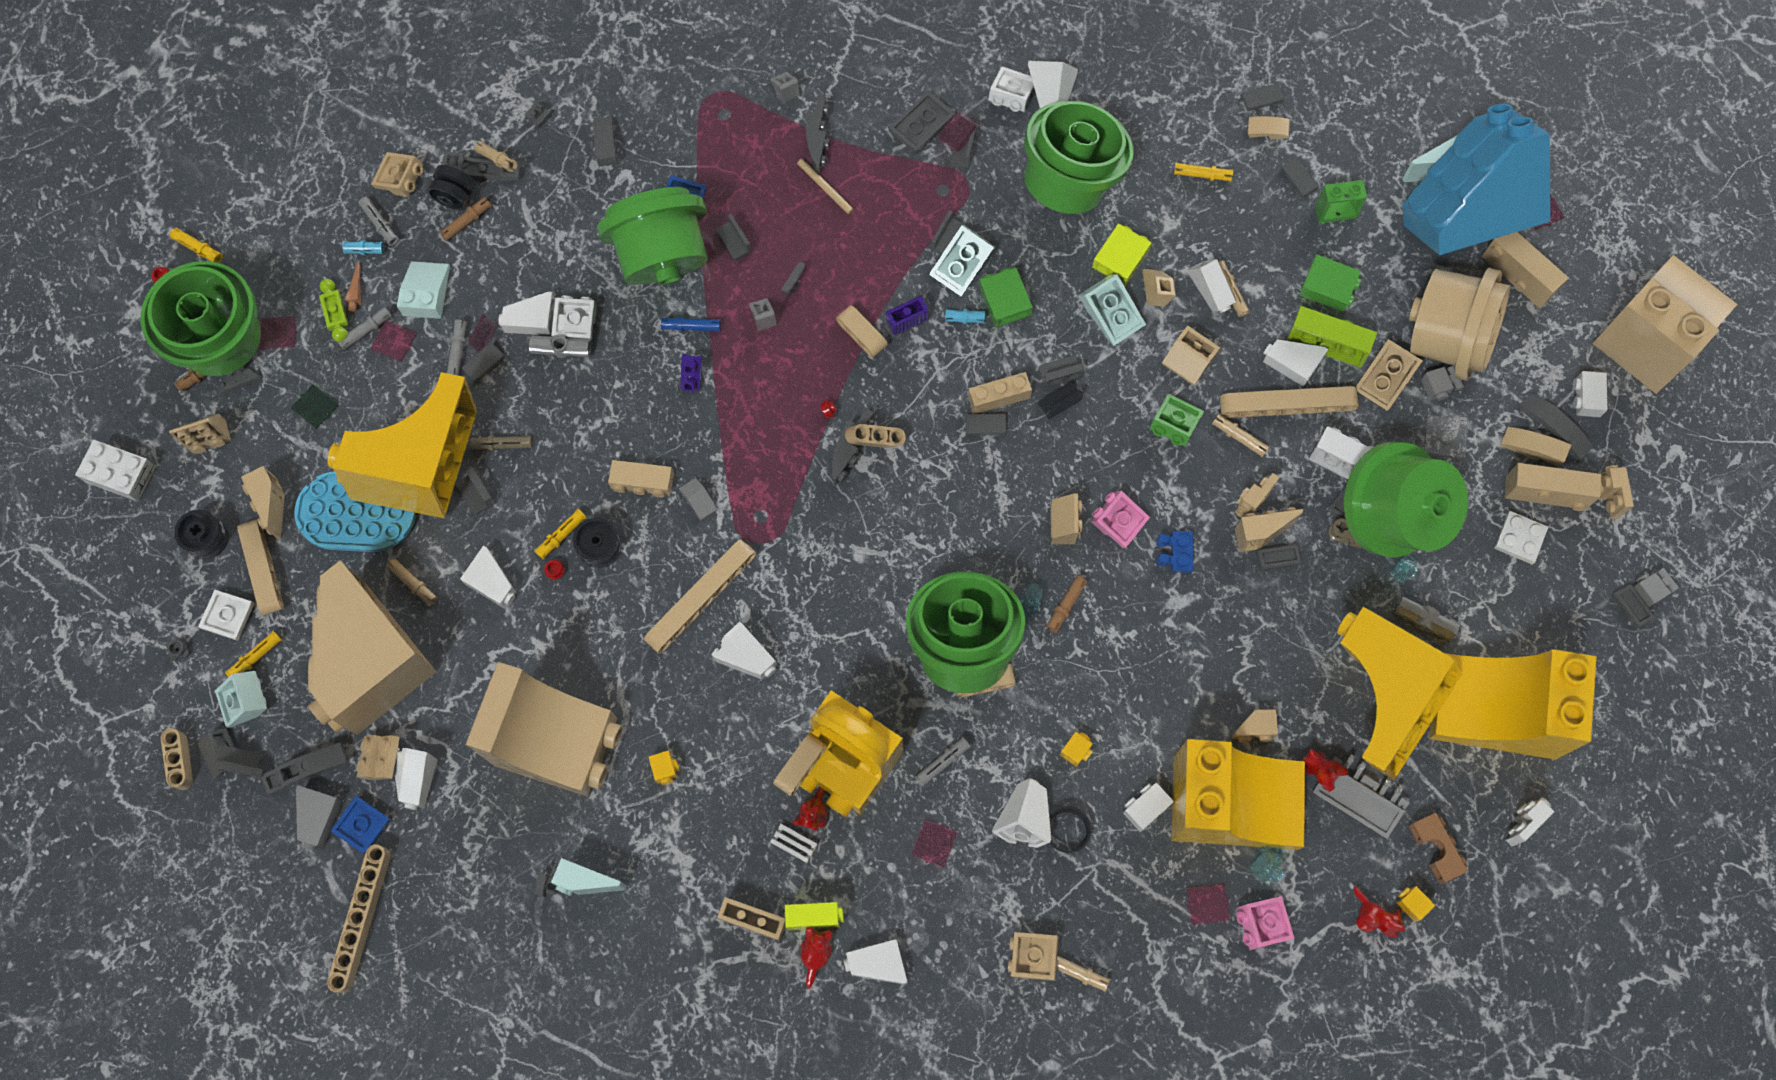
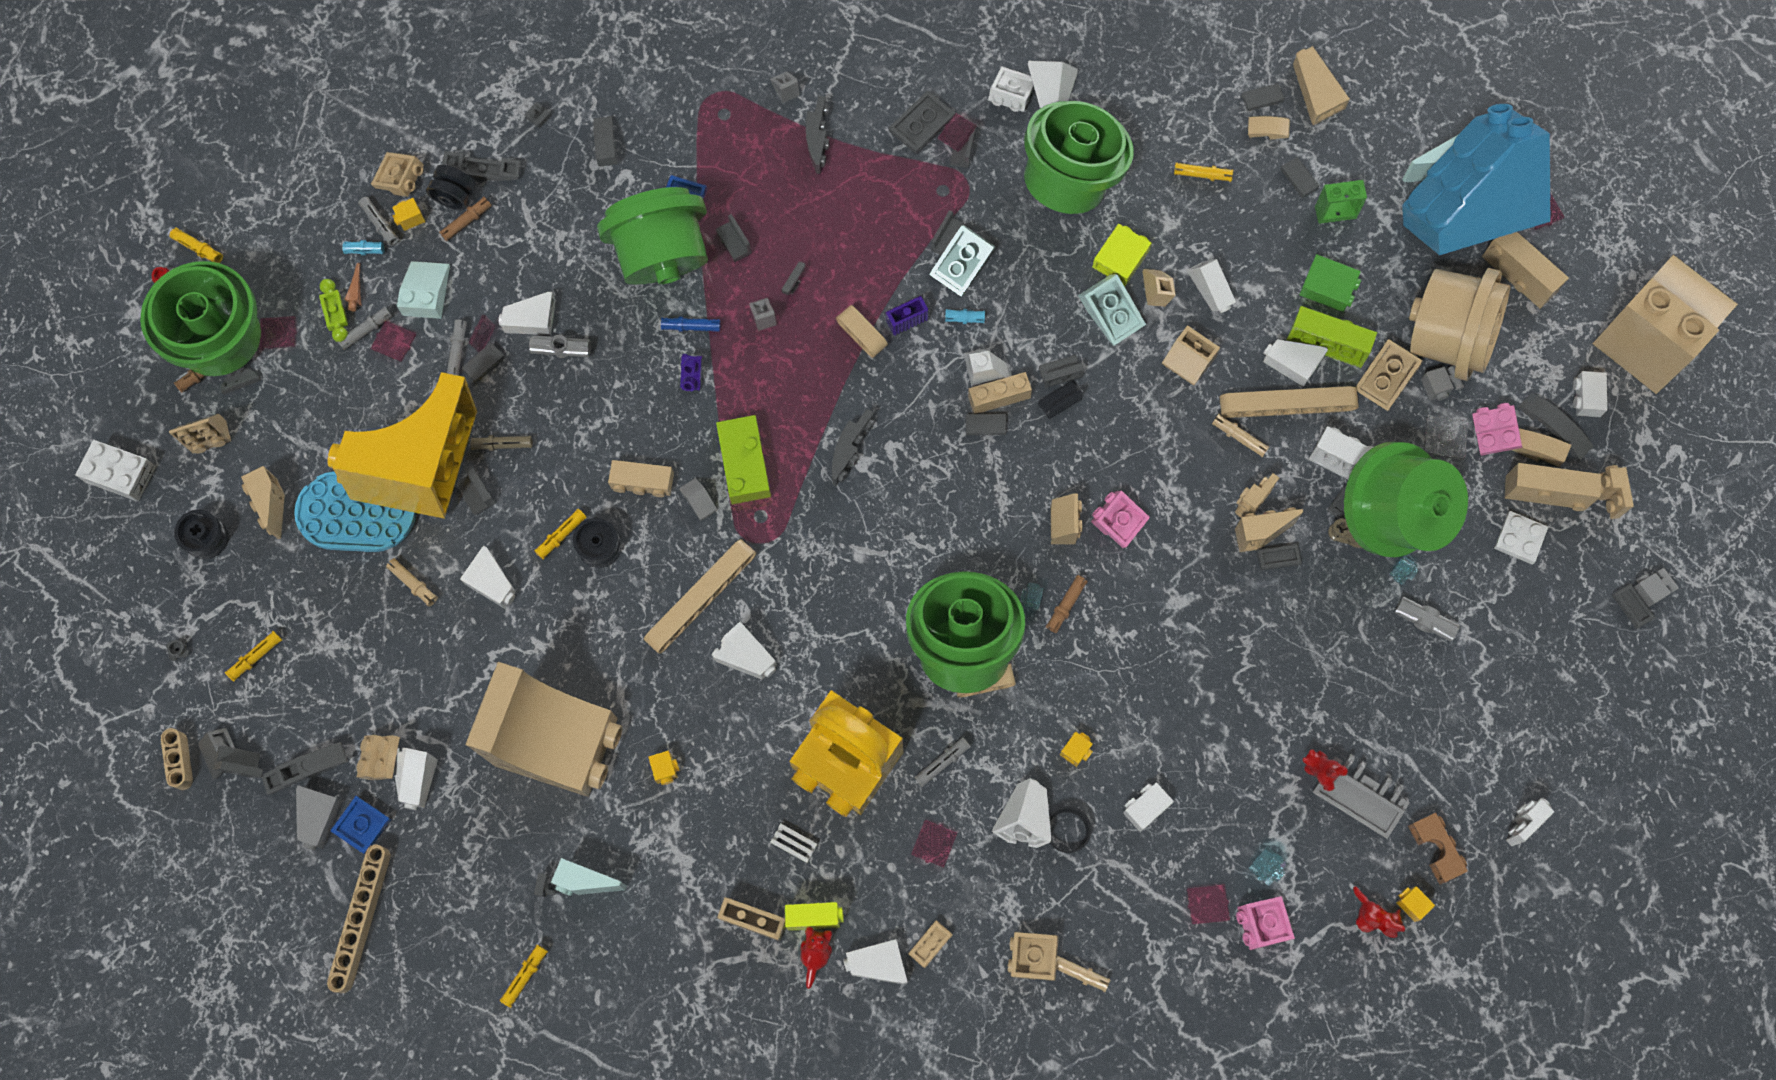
white plate [198,590,255,641] -> none
light aqua slope [215,671,267,728] -> none
tan beam [237,519,284,616] -> none
clear green piece [291,384,339,429] -> none
tan slope [308,560,436,735] -> none
tan pin [474,141,517,172] -> none
red plate [544,560,565,580] -> none
white plate [551,296,597,340] -> none
tan beam [773,733,827,796] -> none
red animal [792,787,827,831] -> none
tan bar [797,159,854,215] -> none
red plate [820,399,837,418] -> none
tan beam [845,424,906,448] -> none
bright green brick [979,267,1033,328] -> none
bright green plate [1149,394,1204,447] -> none
blue plate [1157,531,1193,573] -> none
yellow brick [1171,739,1305,850] -> none
tan pin [1218,260,1250,317] -> none
tan slope [1232,709,1278,743] -> none
yellow brick [1337,607,1462,780] -> none
yellow brick [1429,649,1597,760] -> none
none -> yellow brick [392,198,425,231]
none -> yellow pin [499,944,548,1008]
none -> lime brick [716,415,771,504]
none -> tan plate [908,920,953,968]
none -> white slope [964,349,1010,387]
none -> tan slope [1293,46,1350,125]
none -> bright pink plate [1472,403,1522,456]

